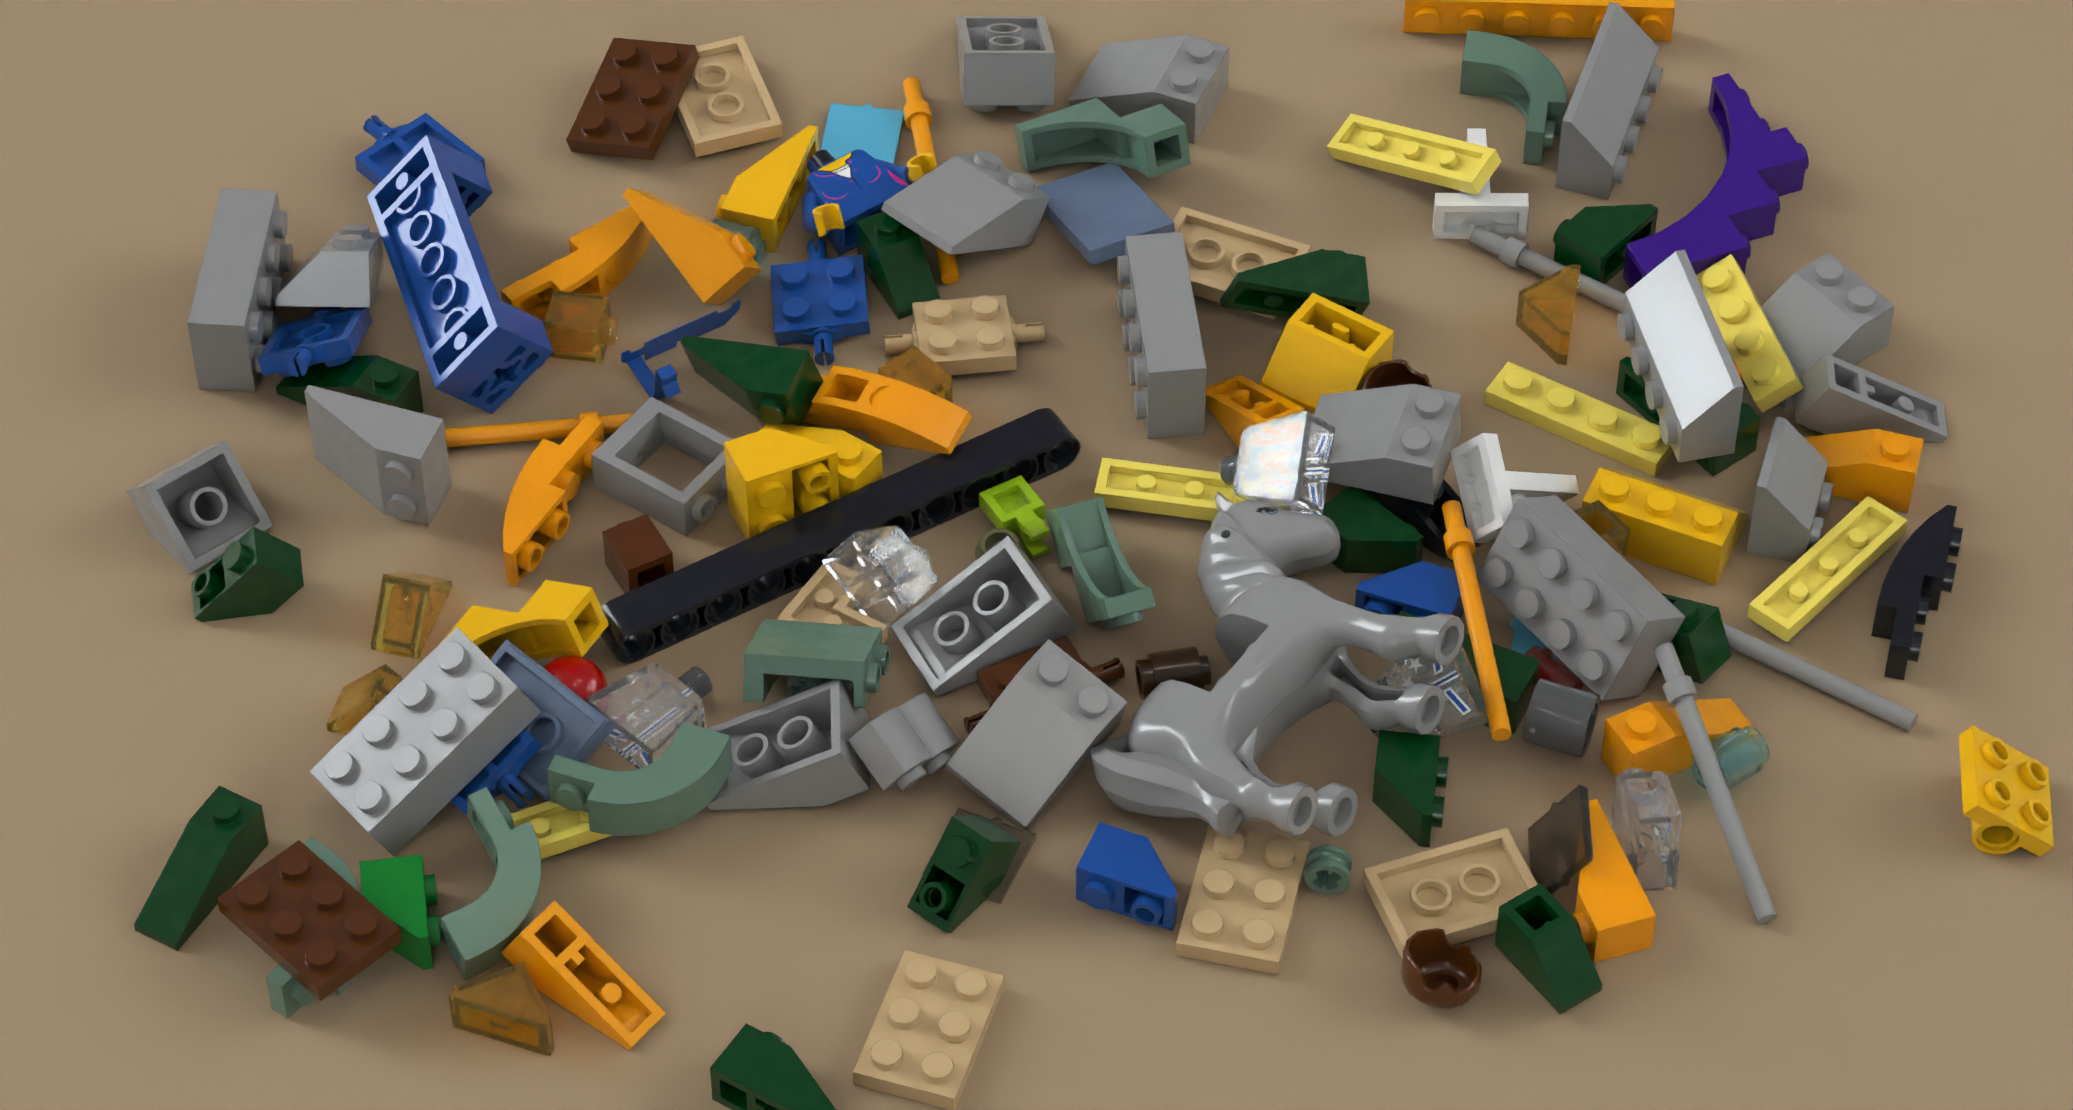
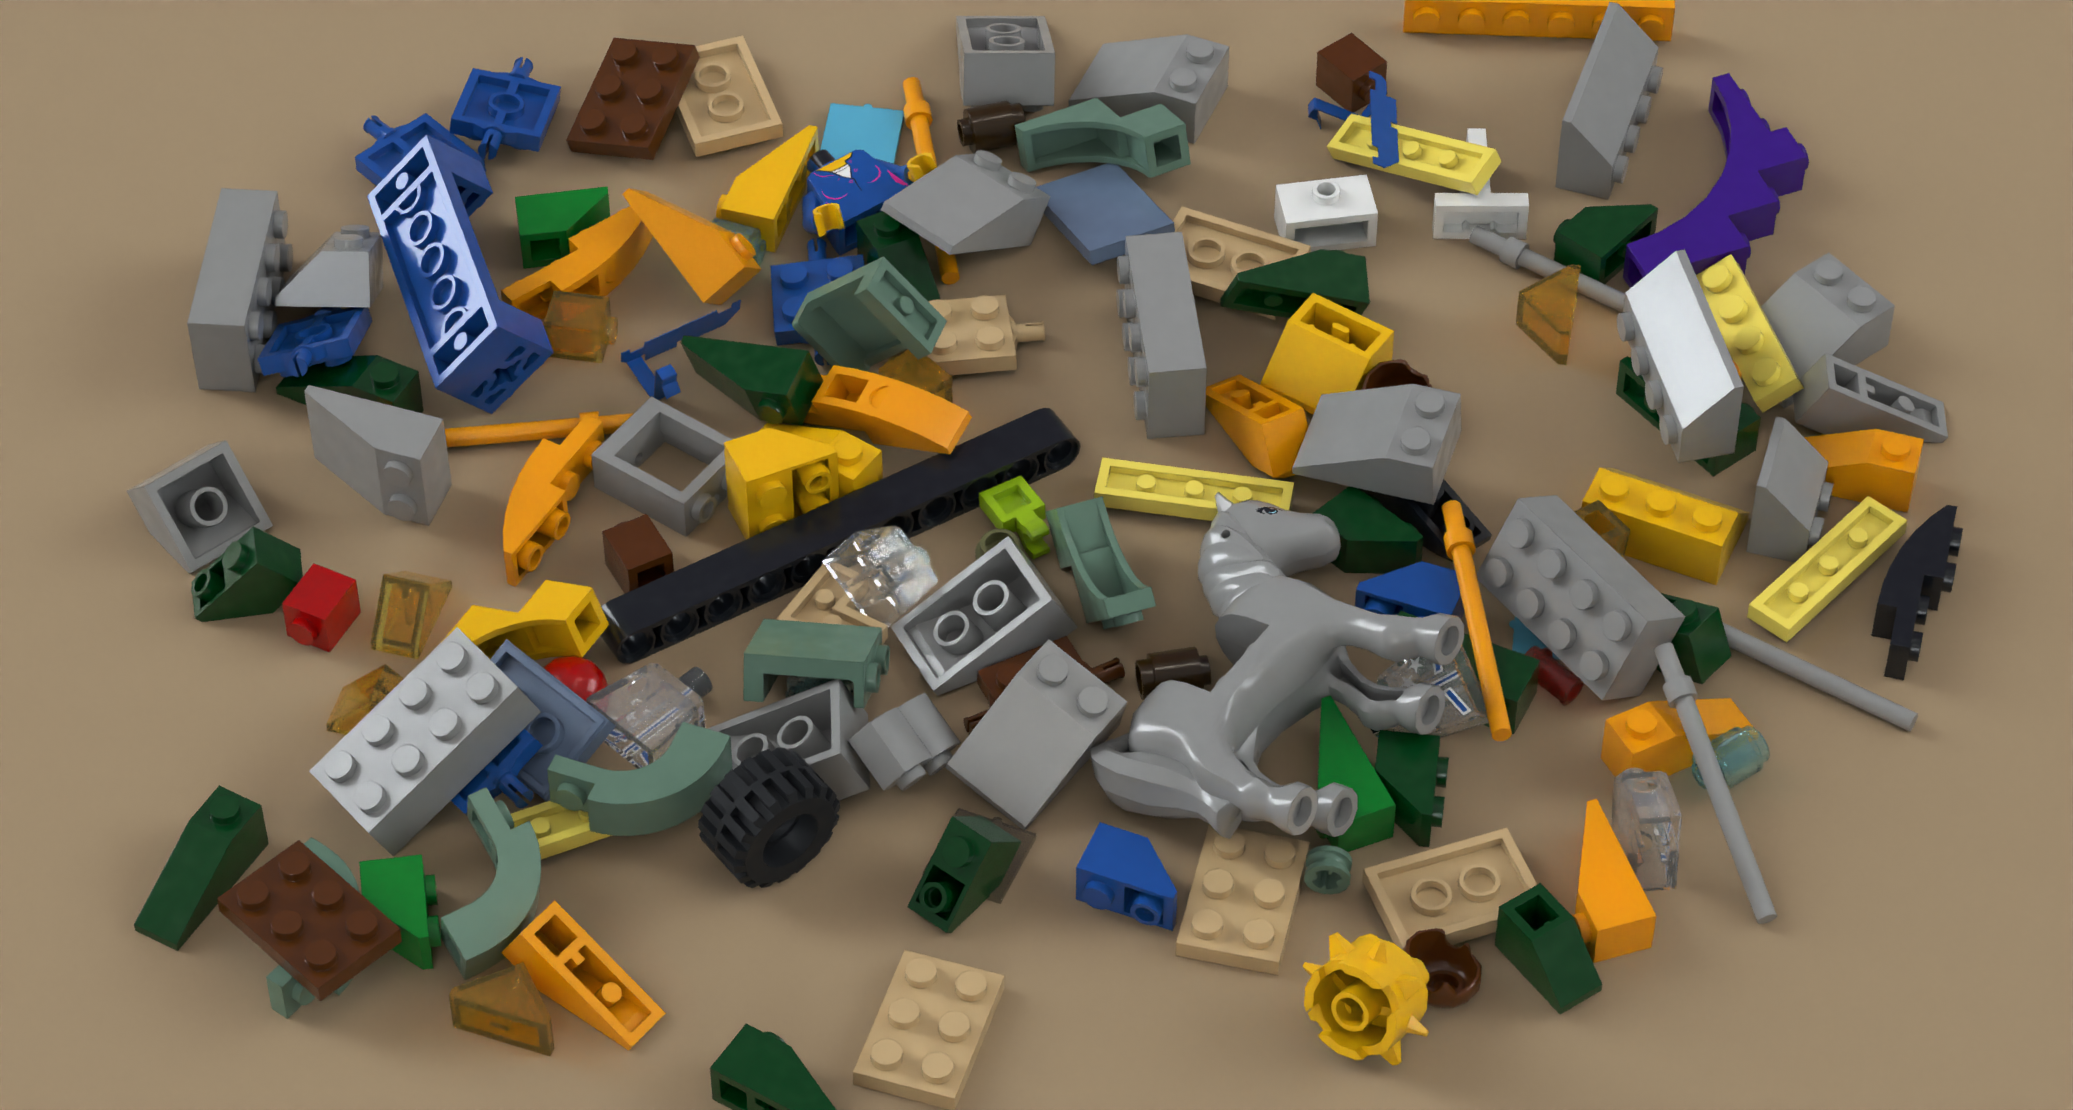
clear torso [1220,411,1336,515] -> none
white bracket [1450,433,1580,543] -> none
sand green arch [1460,30,1567,166] -> none
light yellow plate [1484,361,1673,477] -> none
dark grey piece [1522,678,1600,758] -> none
clear smoke piece [1528,784,1593,894] -> none
yellow plate [1959,725,2054,857] -> none
none -> red brick [282,563,361,653]
none -> blue plate [450,57,561,160]
none -> green slope [515,186,610,269]
none -> black tyre [698,748,840,888]
none -> sand green panel [792,256,947,372]
none -> dark brown brick [957,100,1026,154]
none -> white brick [1274,174,1378,252]
none -> yellow brick [1303,932,1429,1066]
none -> blue piece [1308,71,1399,168]
none -> green slope [1315,695,1396,852]
none -> reddish brown brick [1316,33,1387,113]

